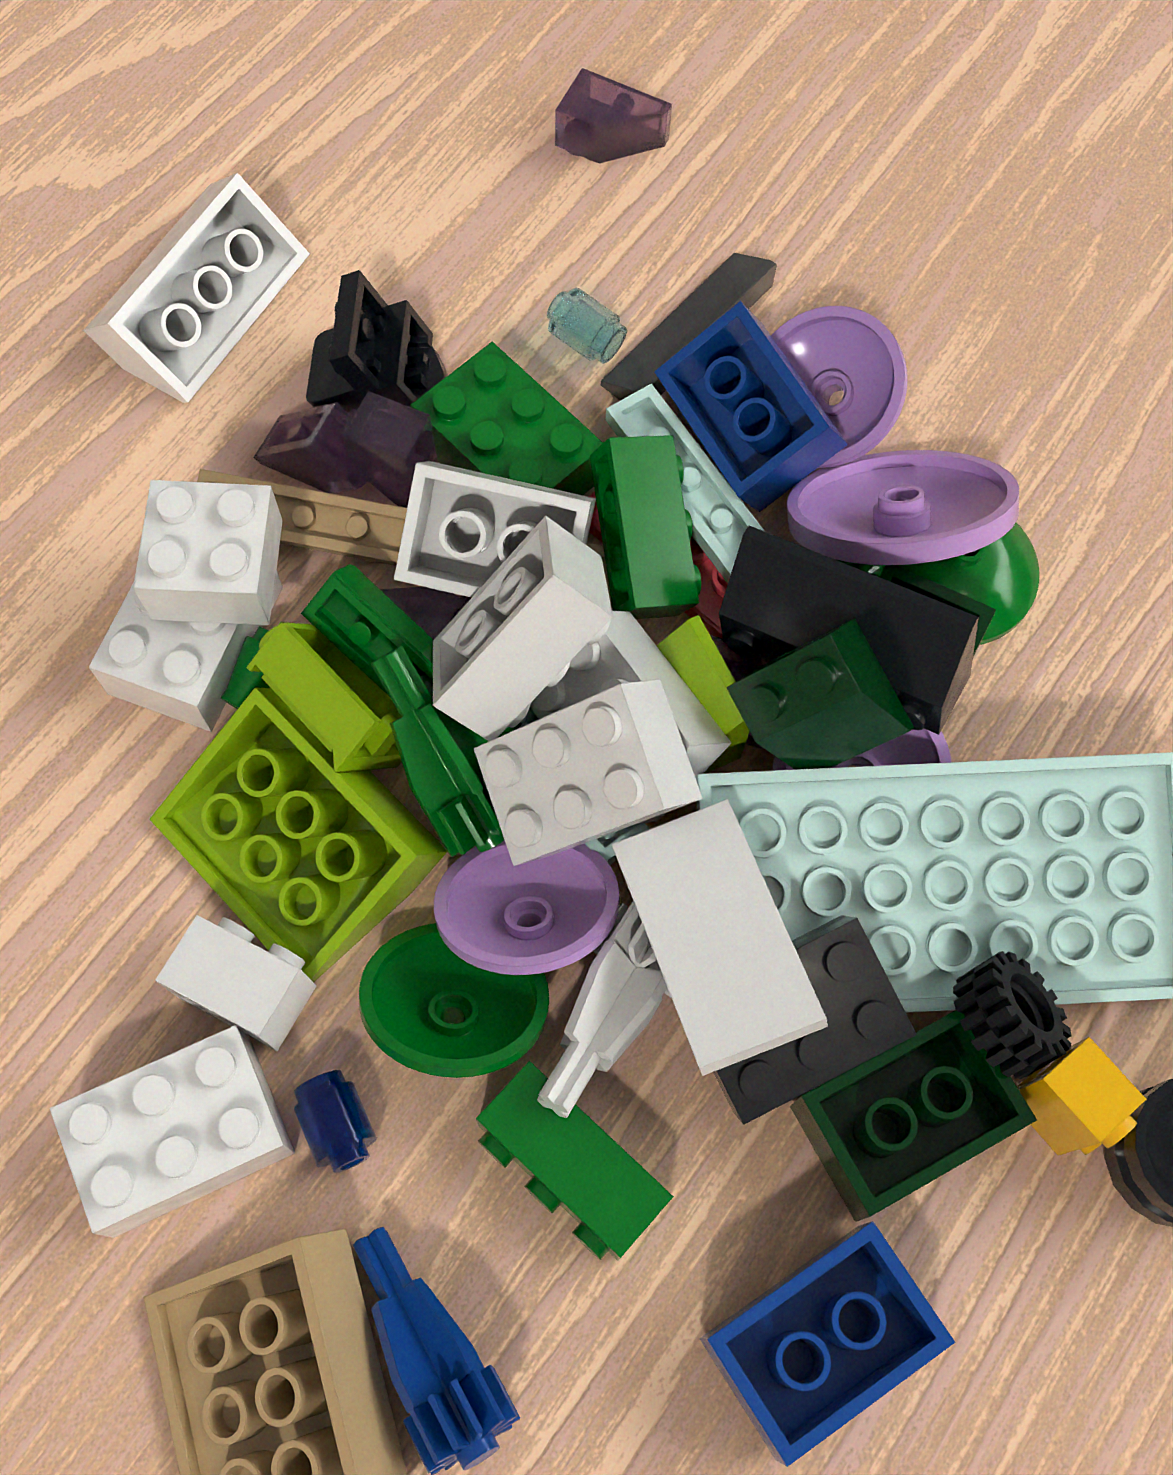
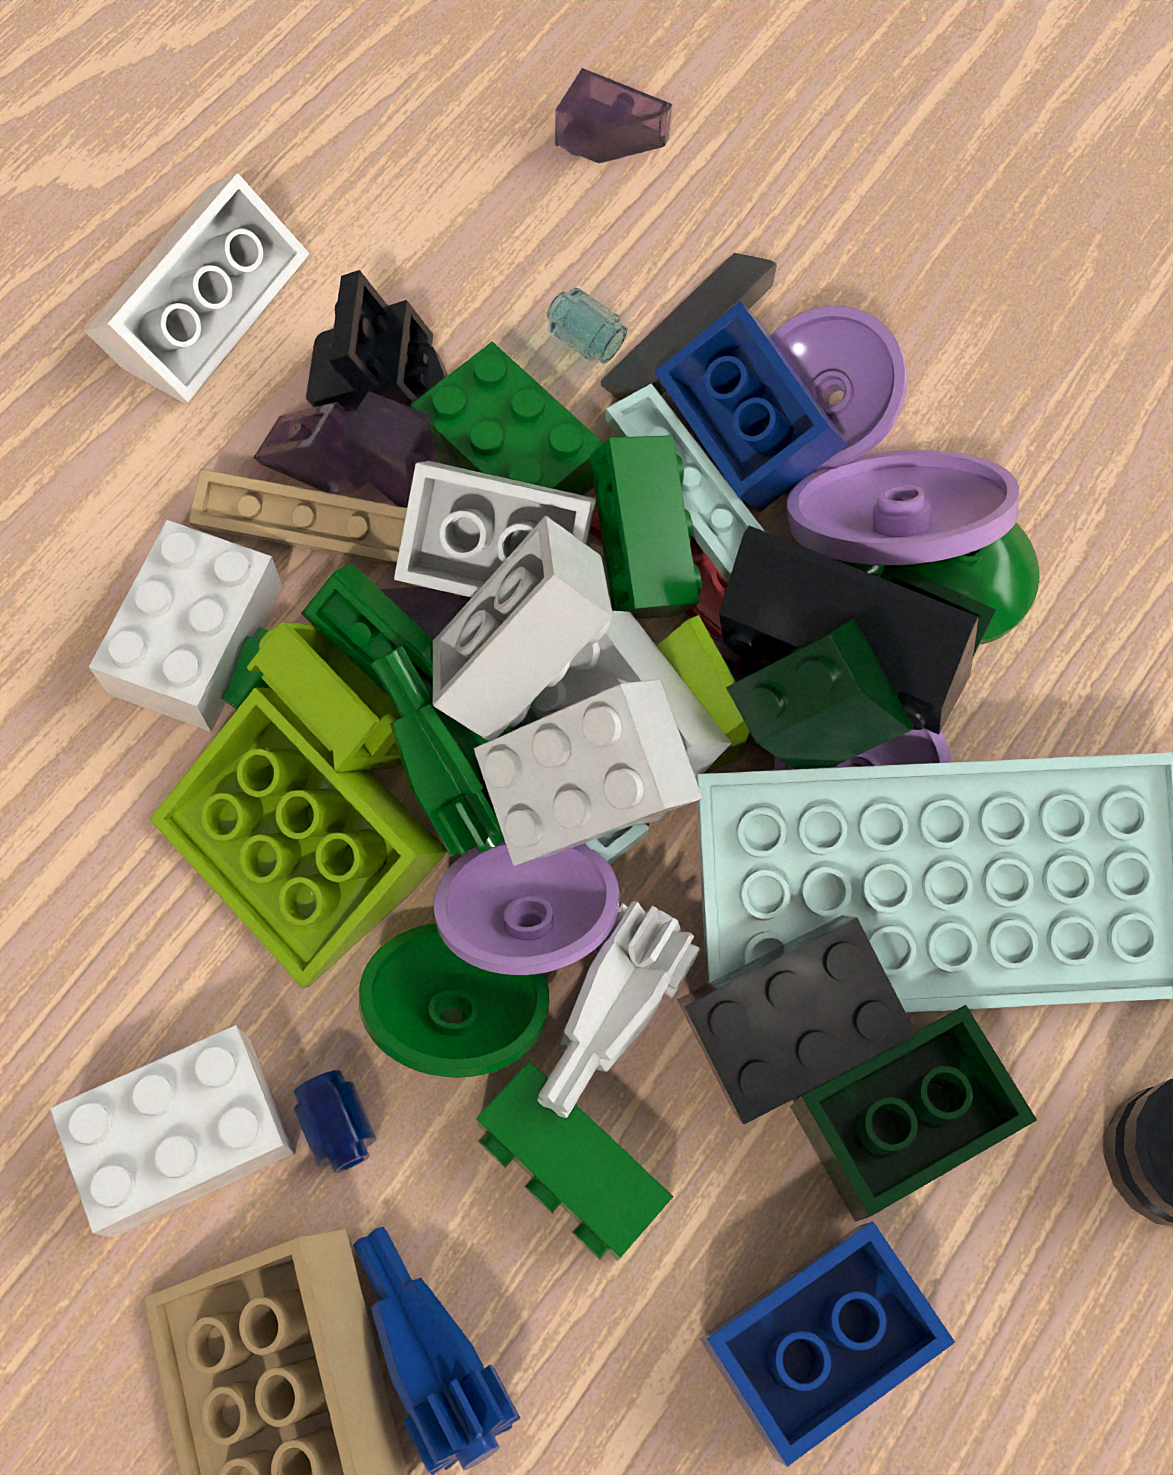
white brick [133,480,283,625] -> none
white brick [155,915,316,1051] -> none
white tile [612,799,828,1076] -> none
black tyre [953,951,1072,1079] -> none
yellow brick [1017,1037,1147,1156] -> none

